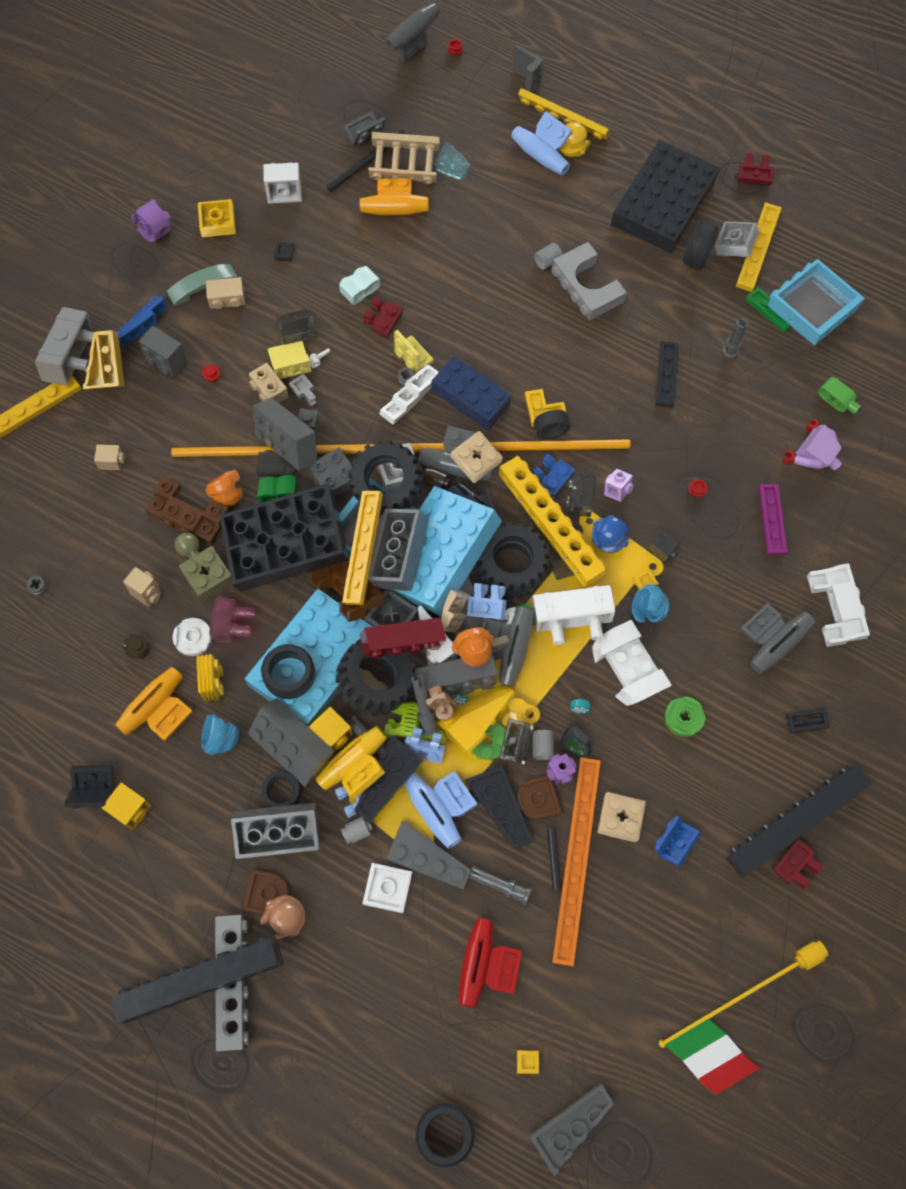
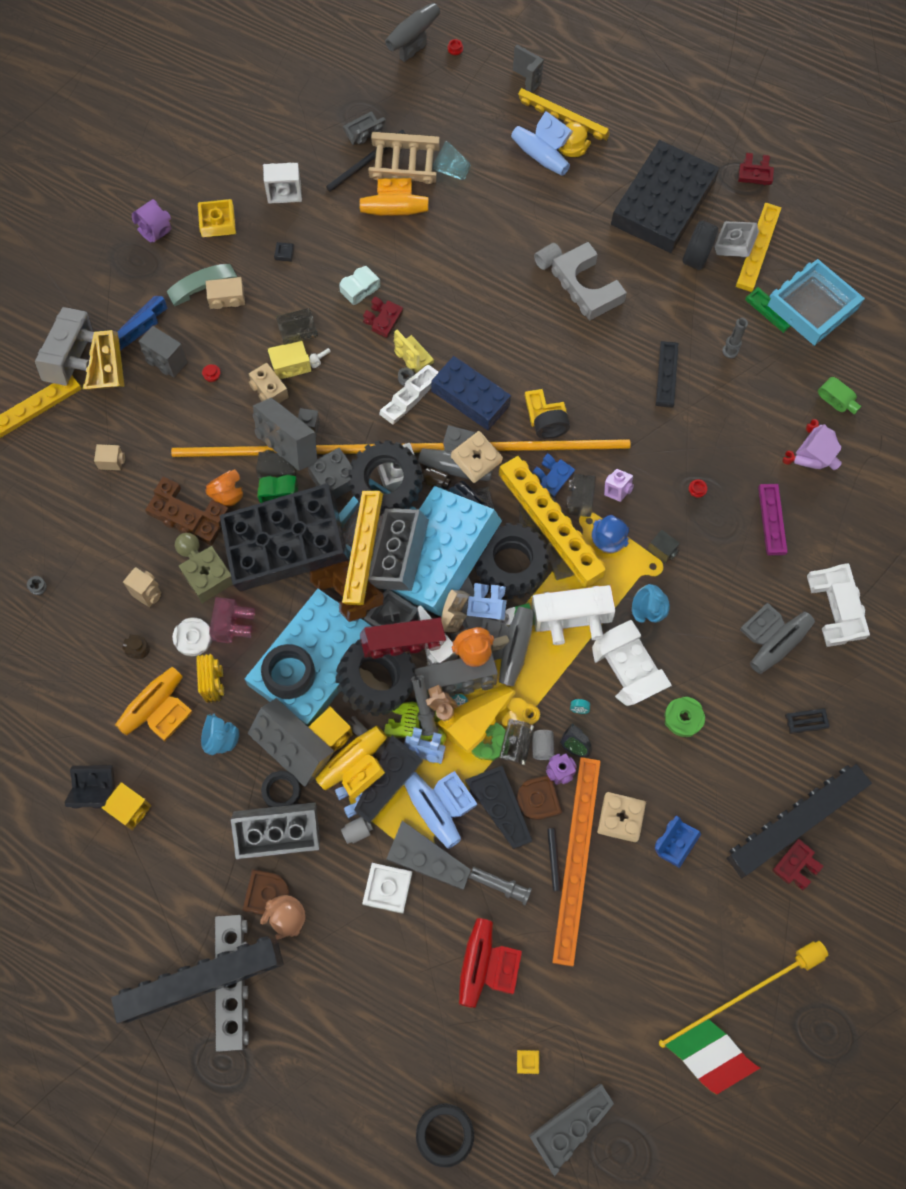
light grey plate [289,374,317,407] -> none
yellow tile [632,569,659,590] -> none

